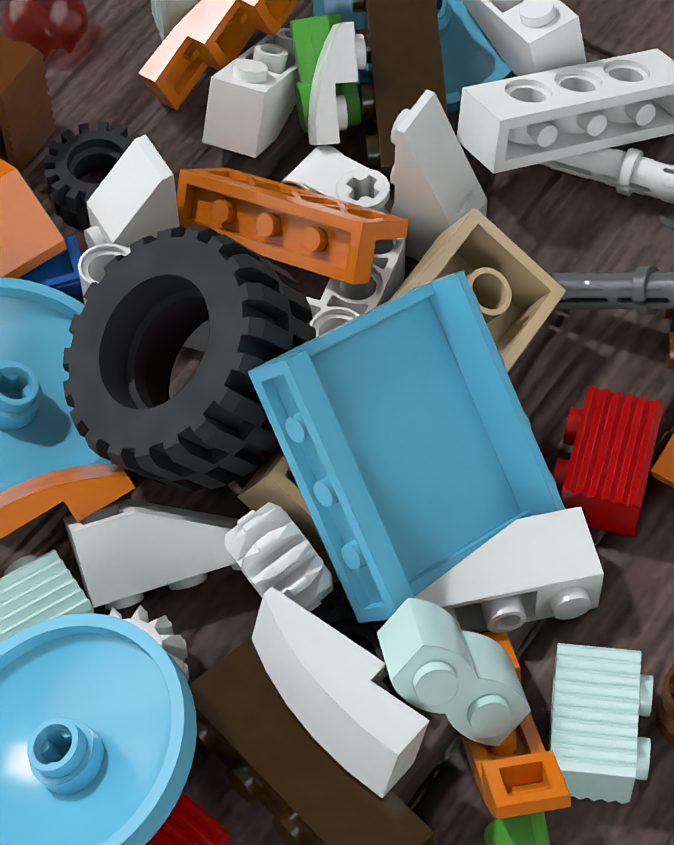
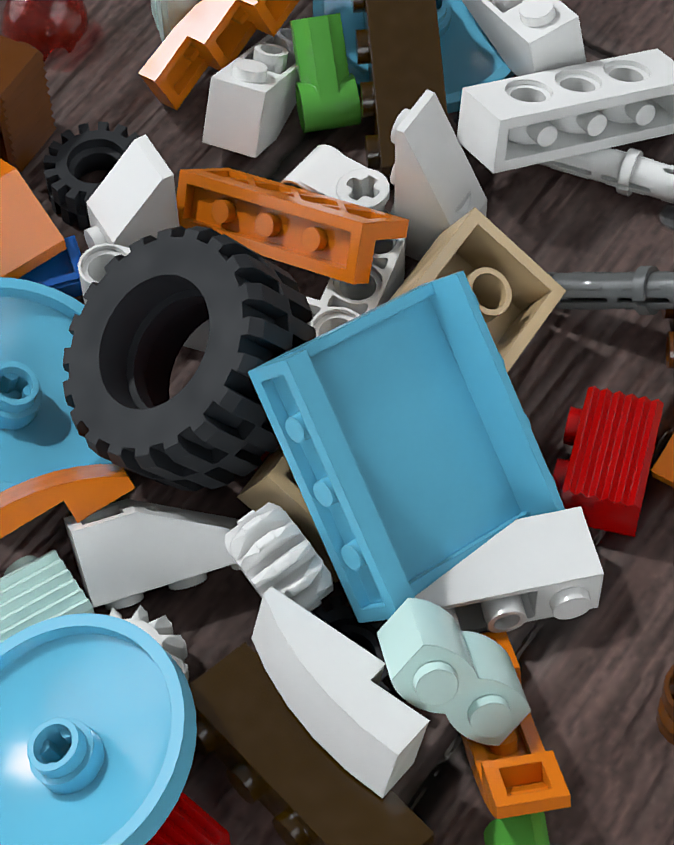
white slope [308,21,366,145] -> none
light aqua brick [548,643,653,804] -> none

